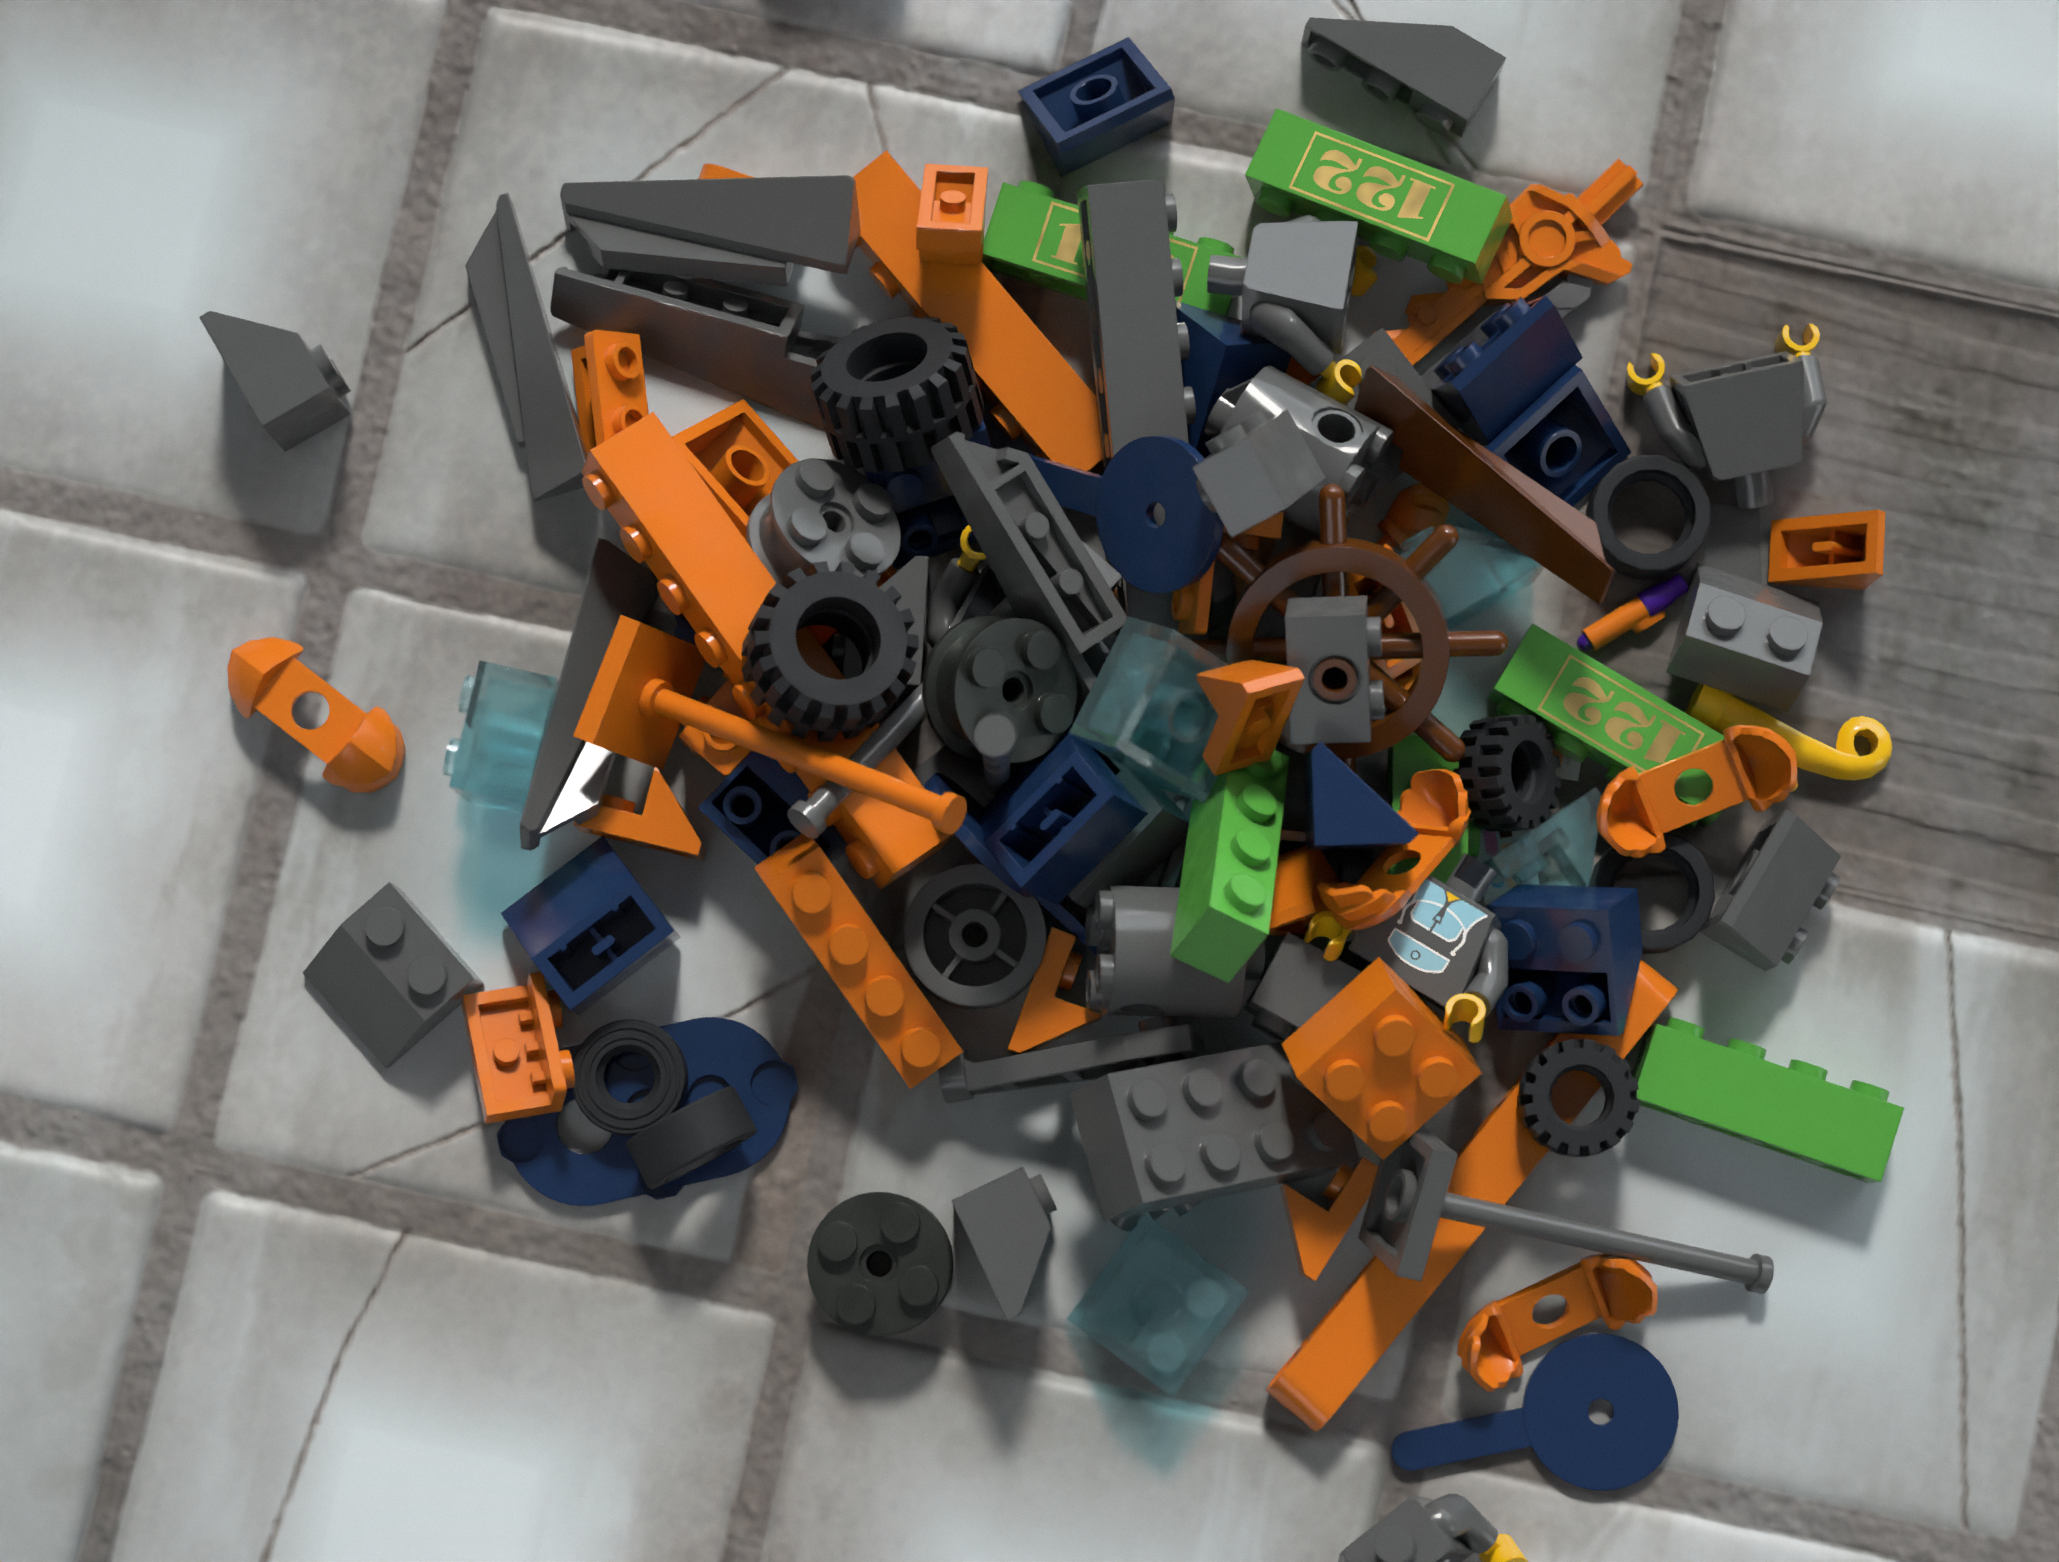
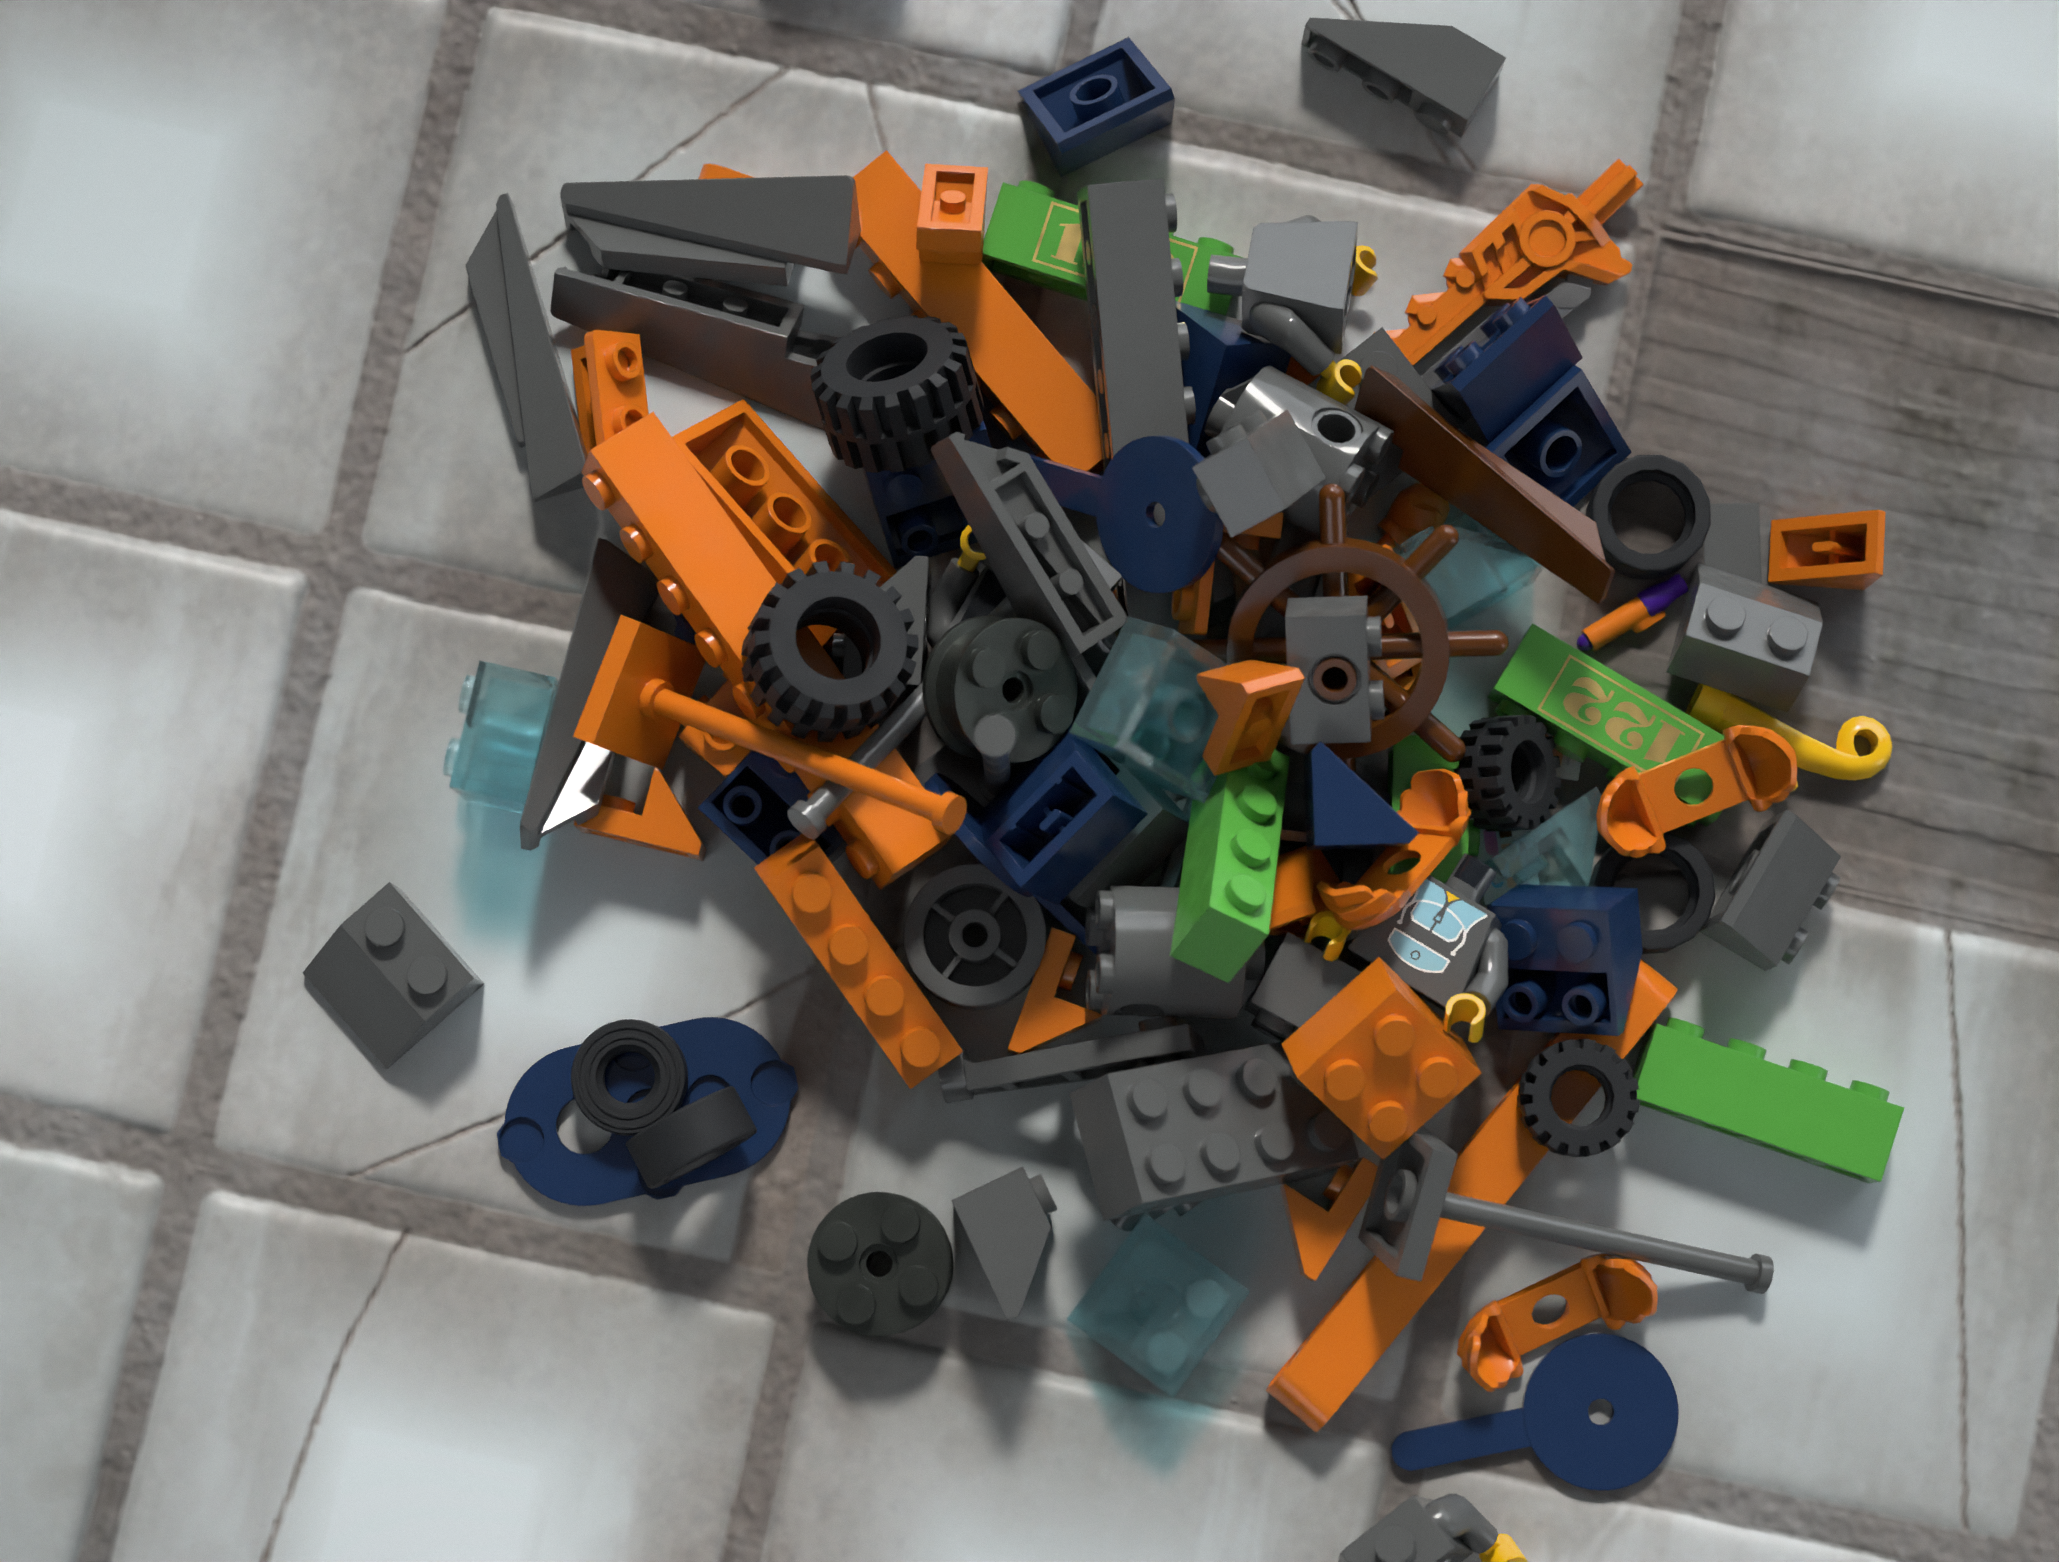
dark grey slope [199,311,351,452] -> none
orange piece [227,637,406,793] -> none
orange bracket [461,971,575,1124] -> none
dark blue slope [501,836,681,1015] -> none
dark grey wheel [746,458,901,585] -> none
bright green brick [1245,108,1513,284] -> none
dark grey torso [1626,324,1827,509] -> none

